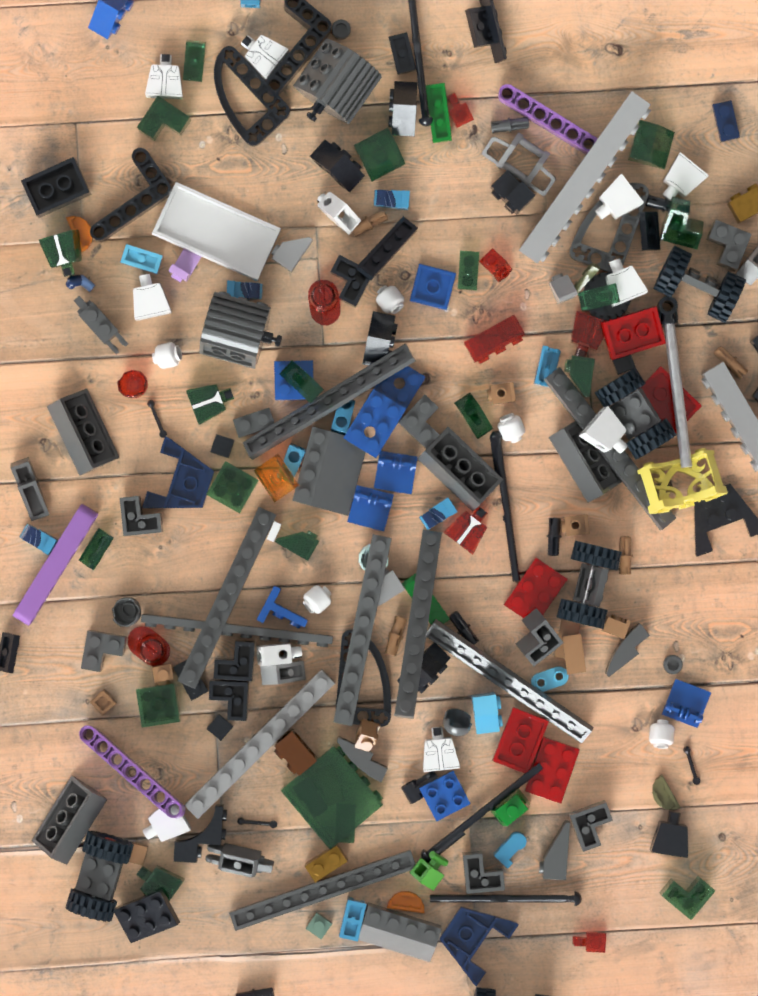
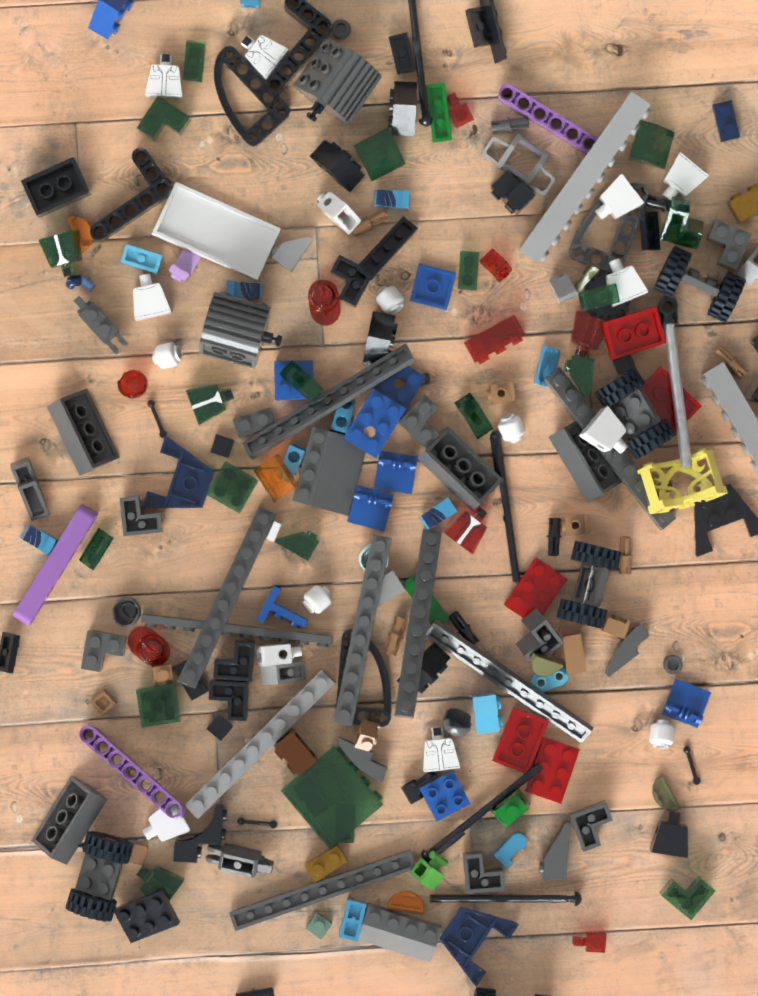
none -> olive tile [530,653,563,677]

